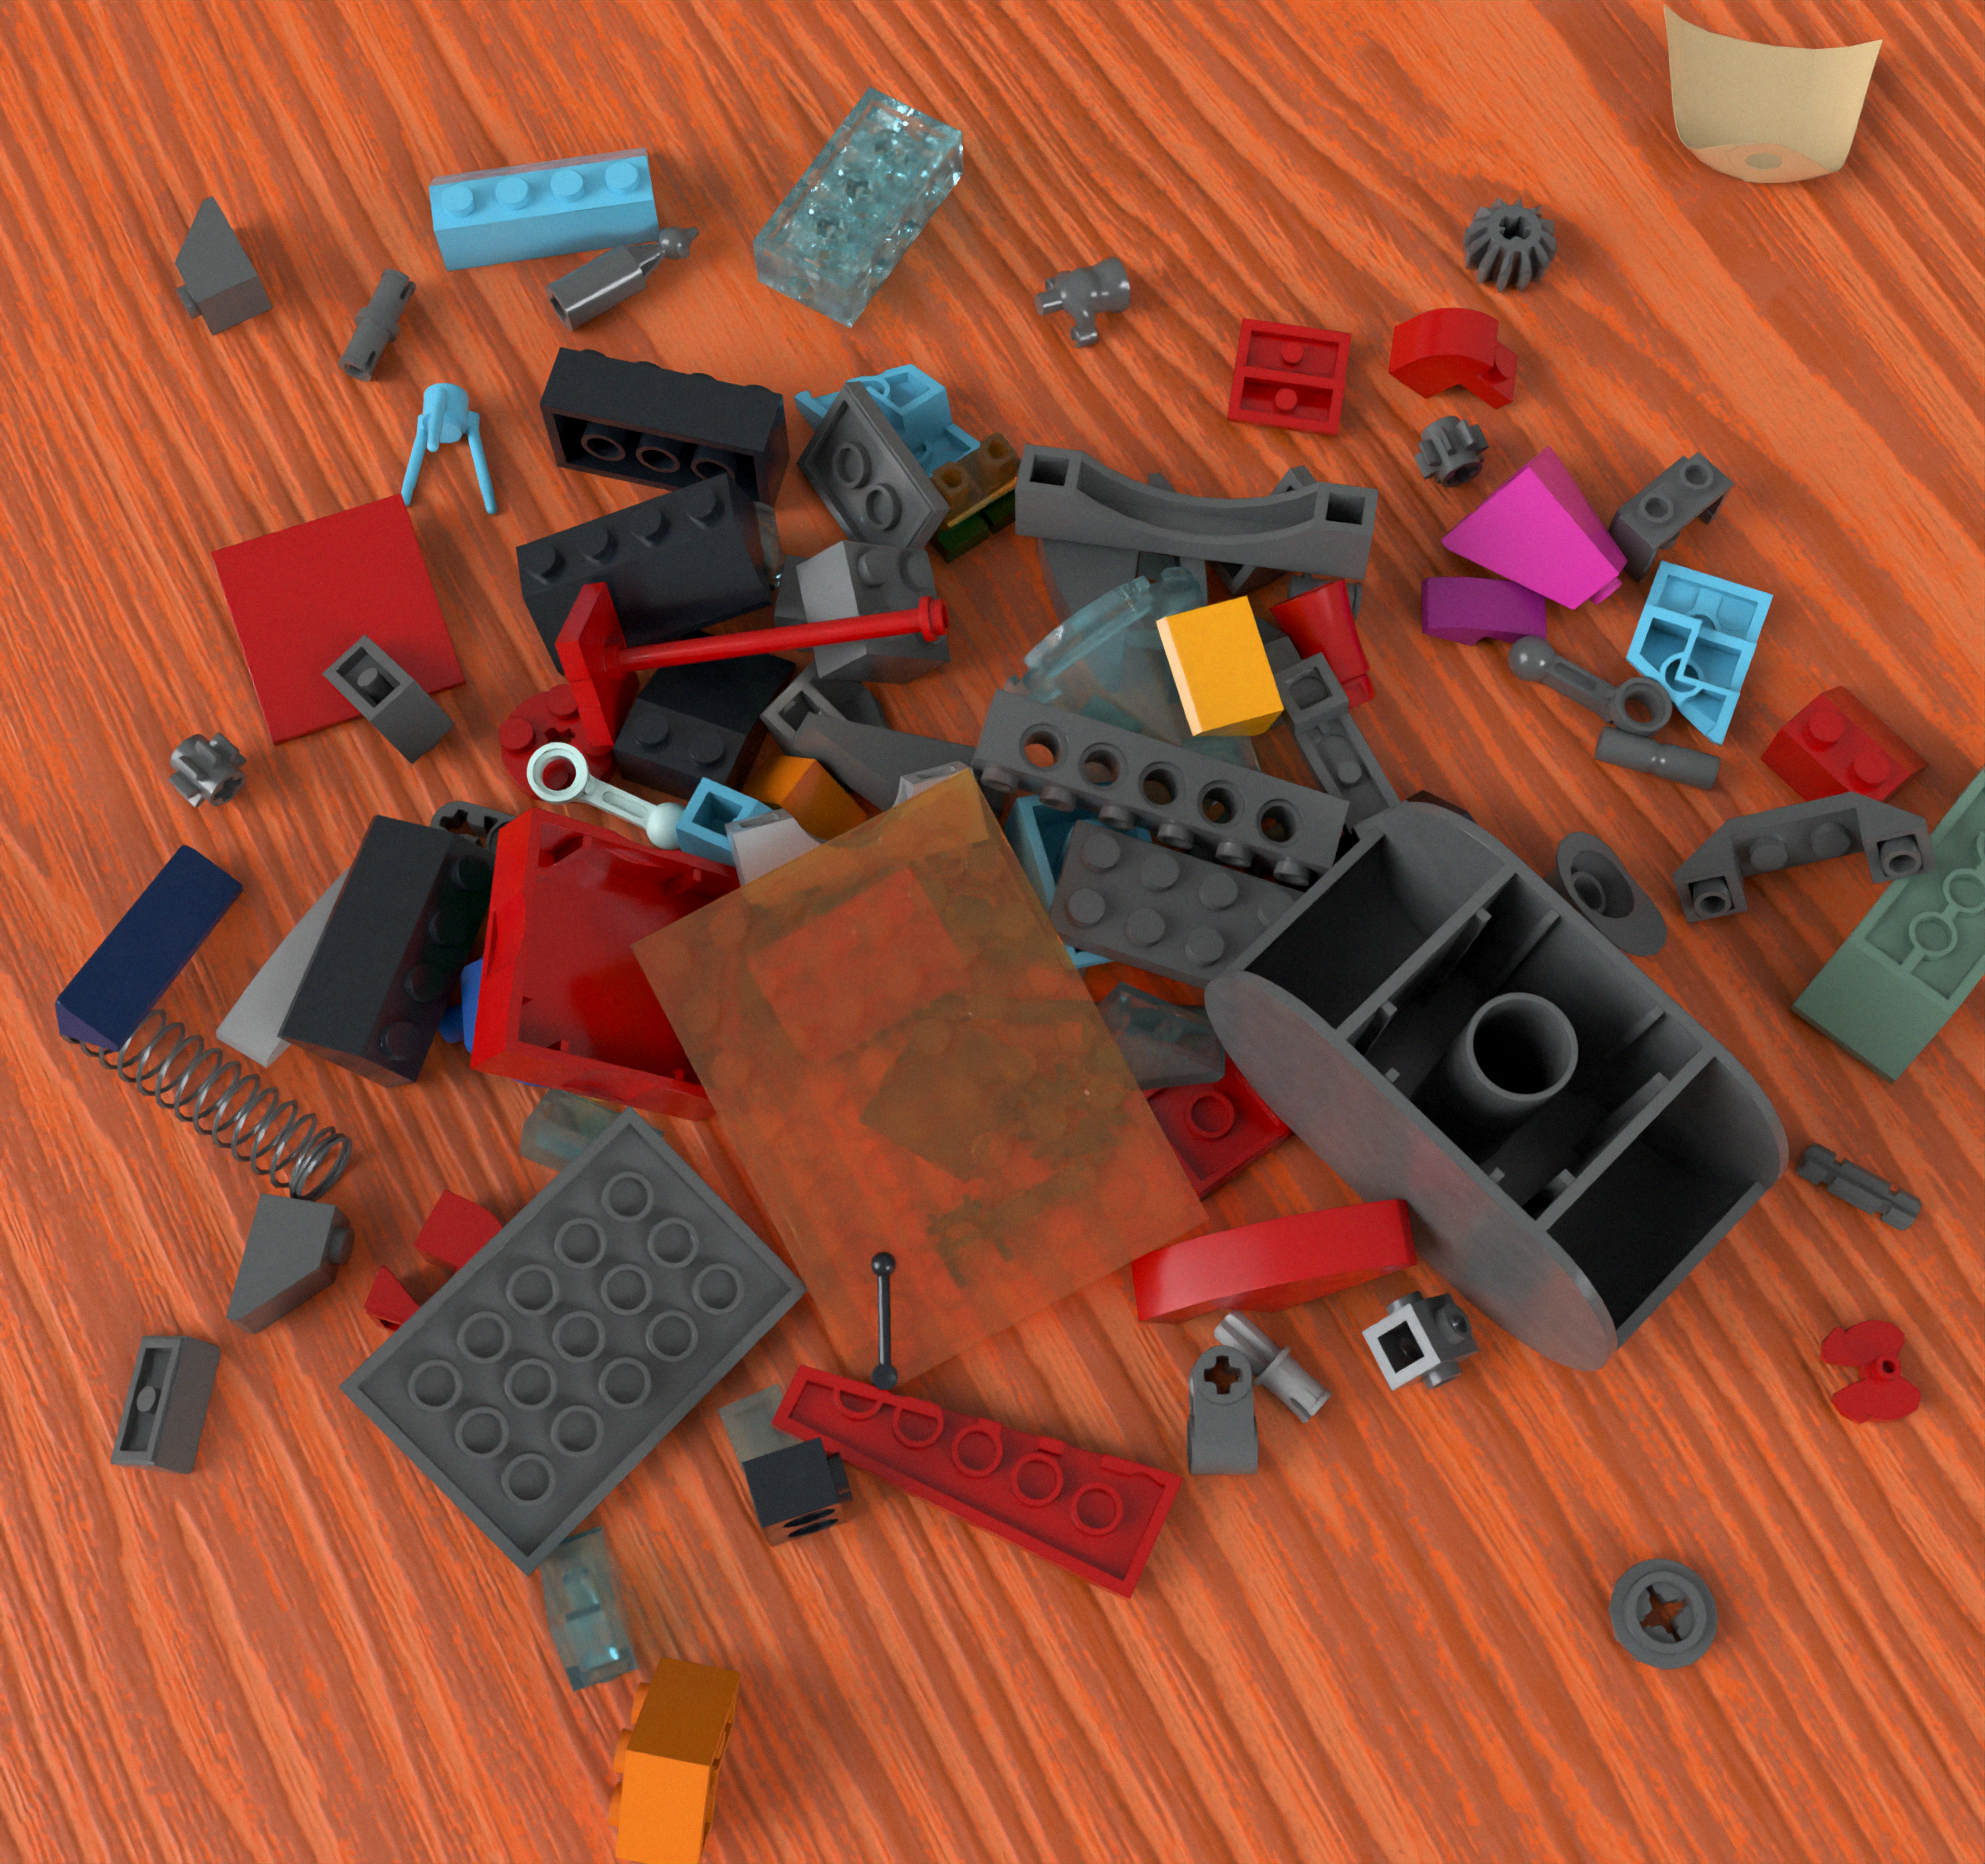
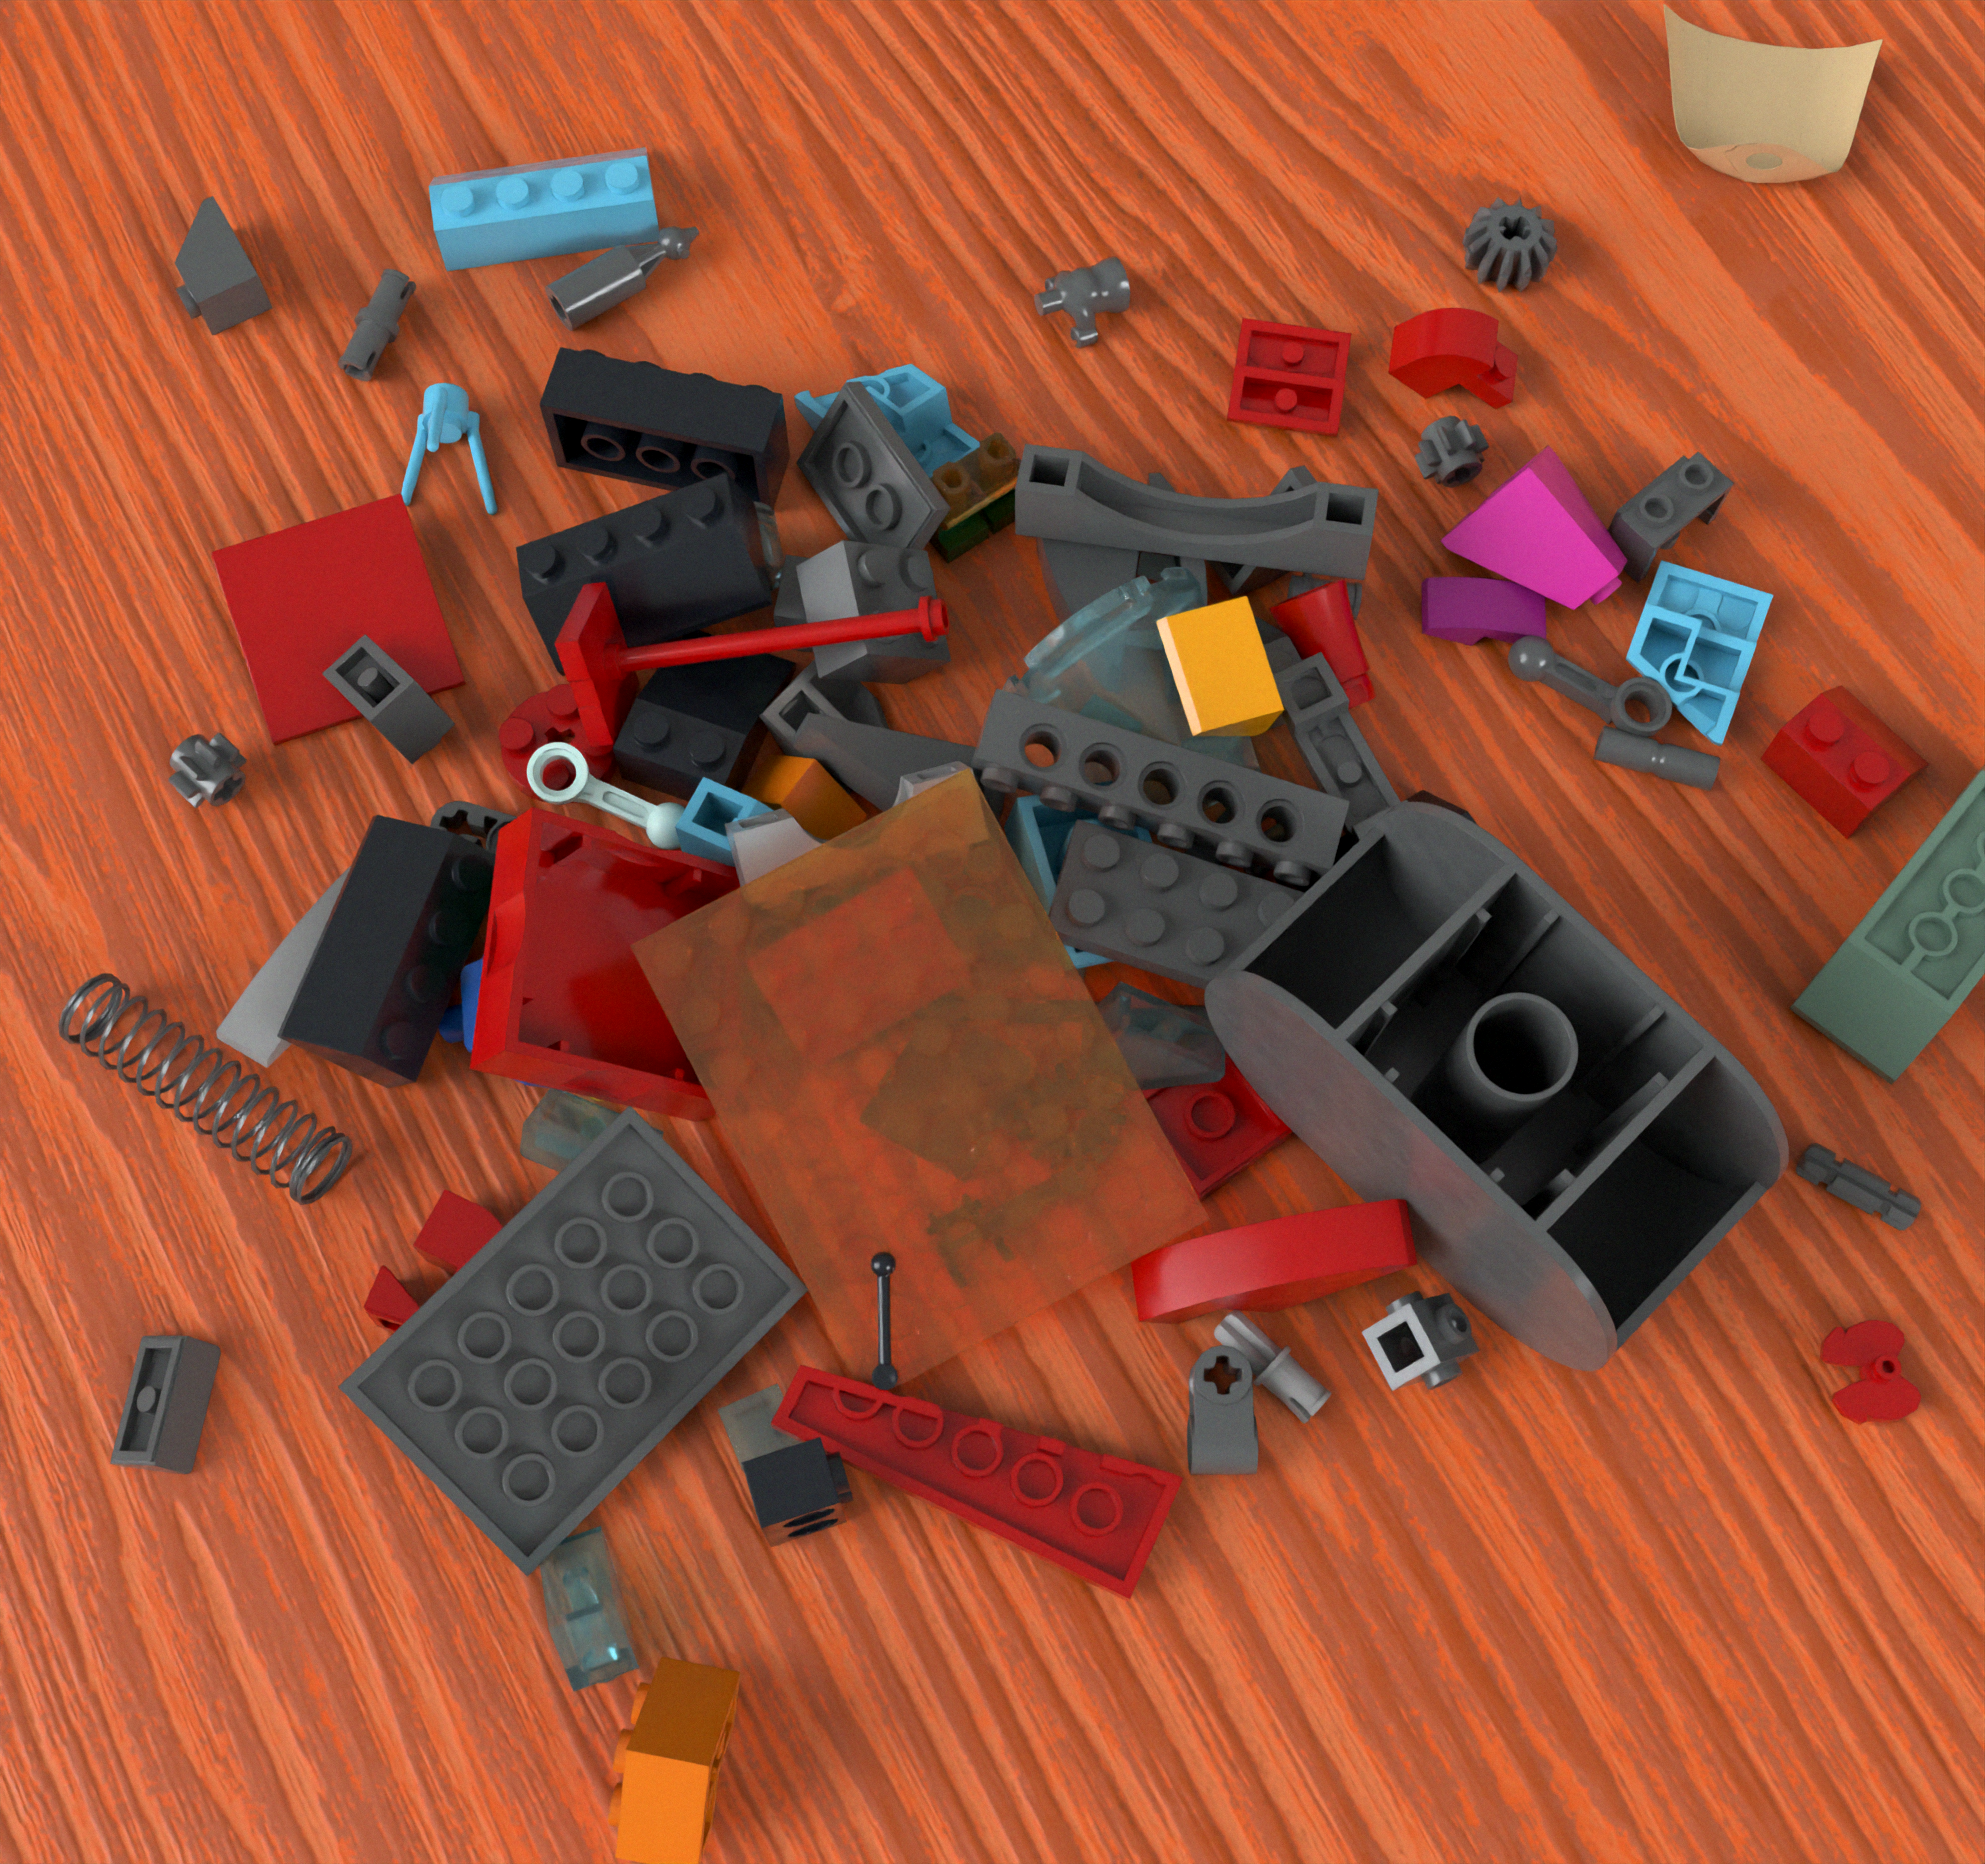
dark blue slope [55,844,243,1052] -> none
dark grey slope [226,1193,354,1334] -> none
clear light blue brick [753,87,963,328] -> none
dark grey piece [1543,831,1667,957] -> none
dark grey gear [1607,1559,1718,1670] -> none
dark grey slope [1673,791,1937,924] -> none

